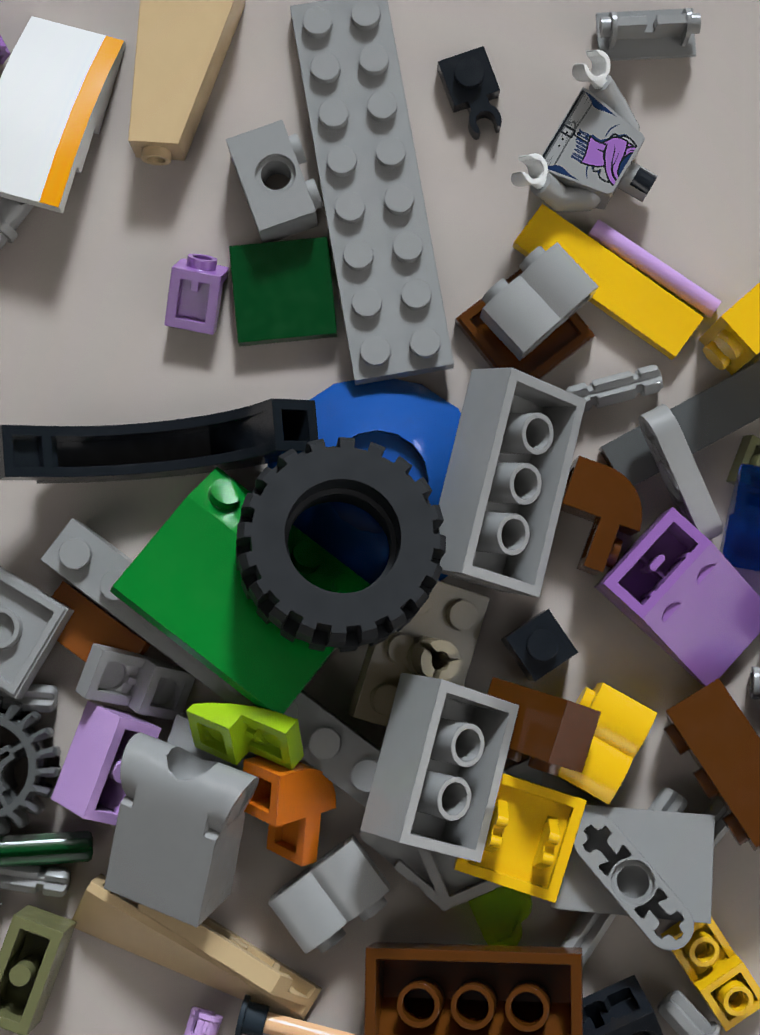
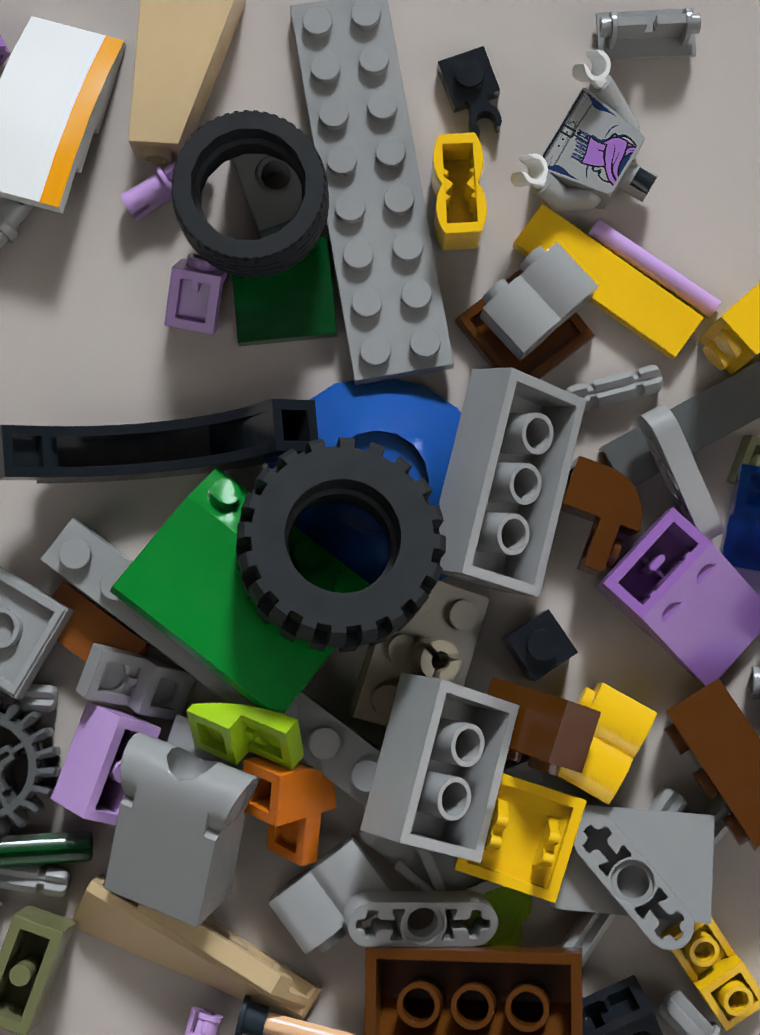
none -> lavender axle [120,161,176,222]
none -> black tyre [172,110,329,278]
none -> light grey beam [343,891,498,947]
none -> yellow brick [431,132,487,250]

